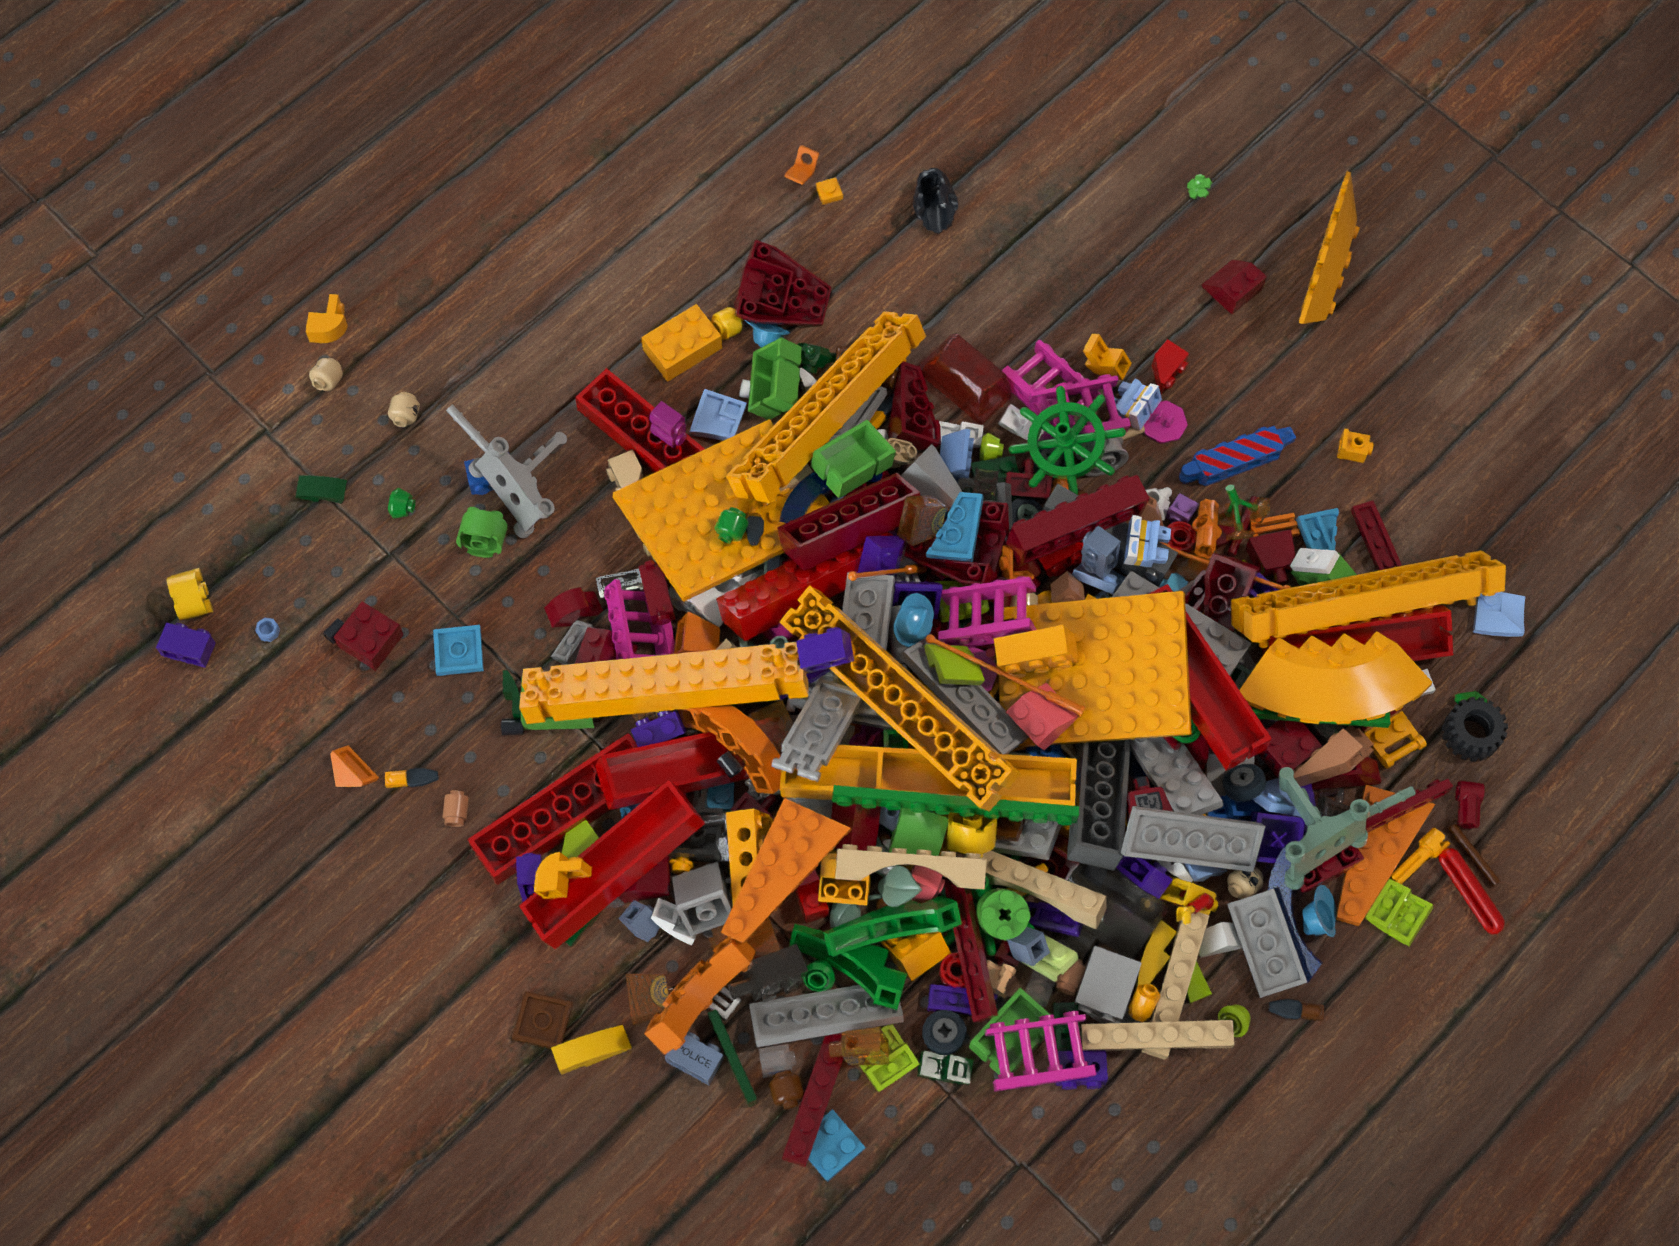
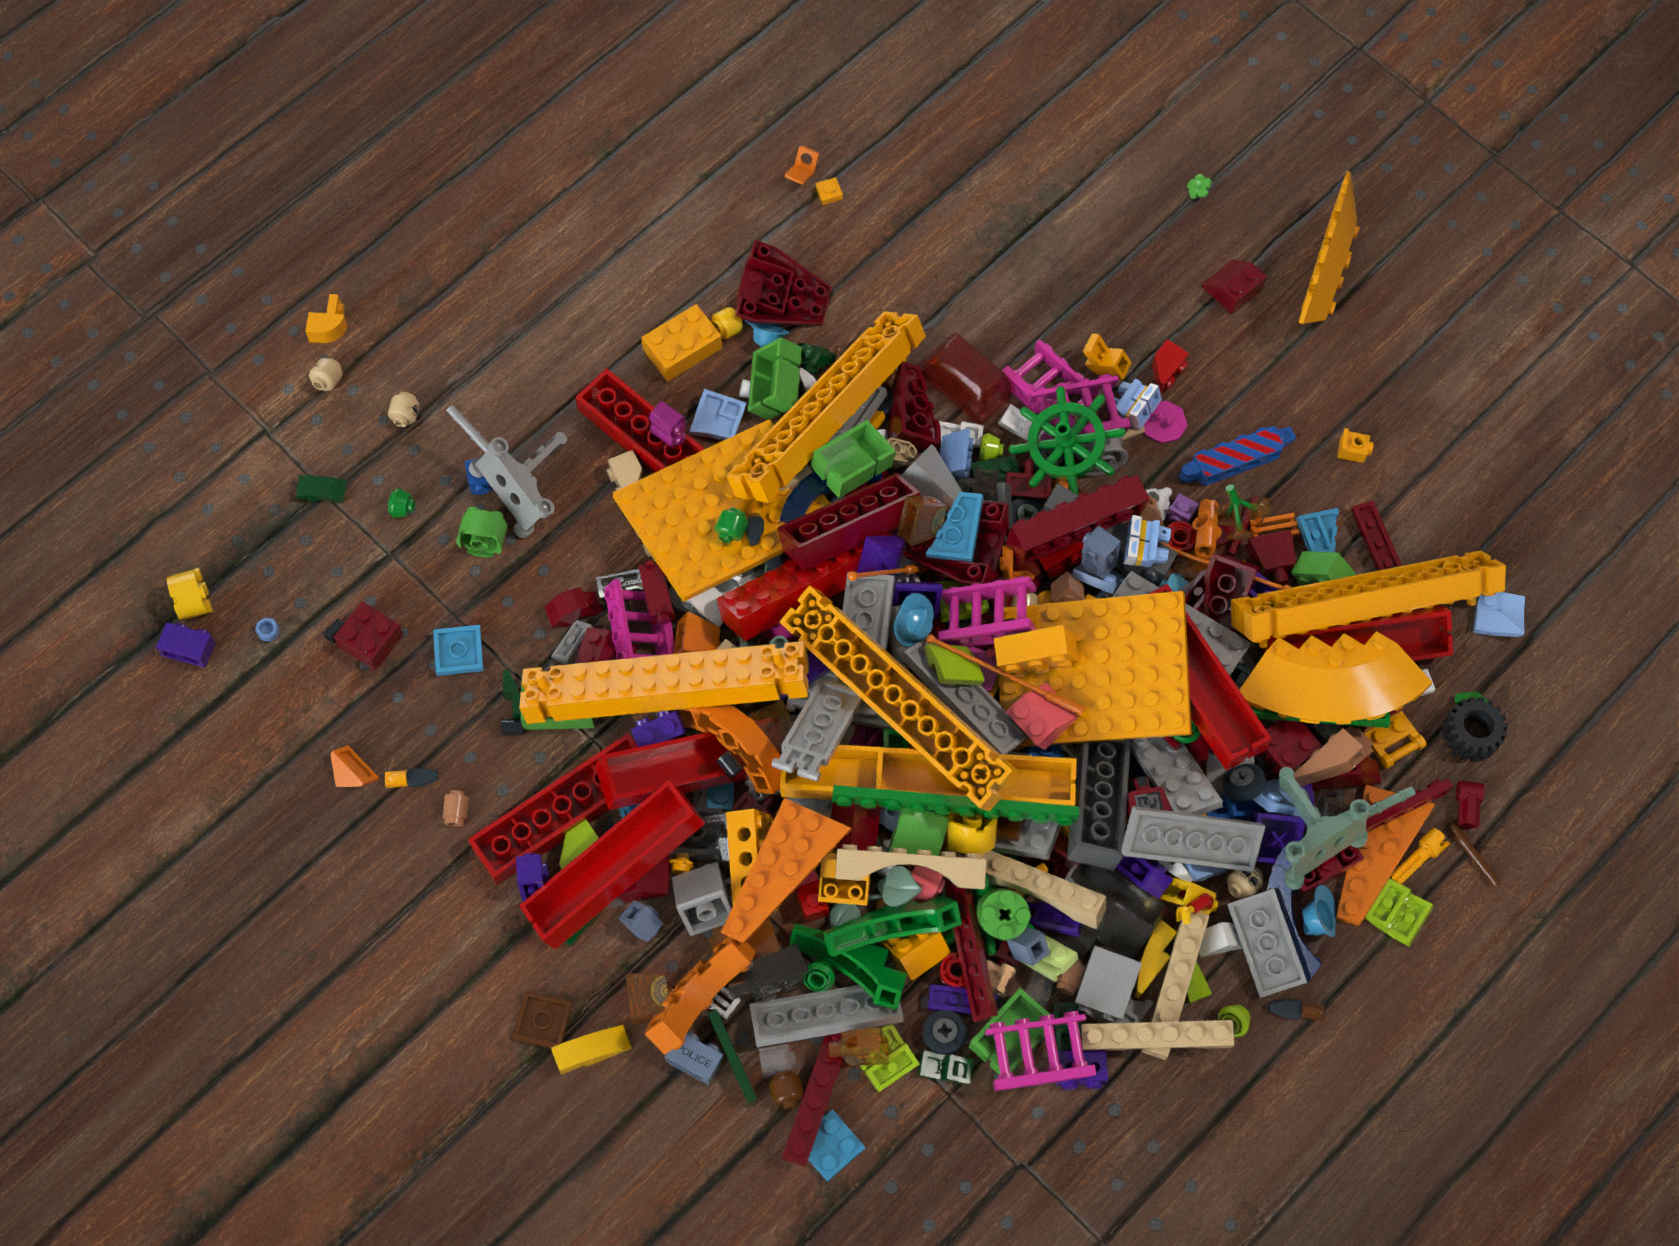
light orange brick [534,852,592,899] -> none
white slope [651,898,696,945] -> none
dark purple brick [796,627,854,673] -> none
black hair [913,168,959,234] -> none
light orange brick [1128,984,1160,1022] -> none
white plate [1290,548,1340,574] -> none
red piece [1438,848,1505,935] -> none

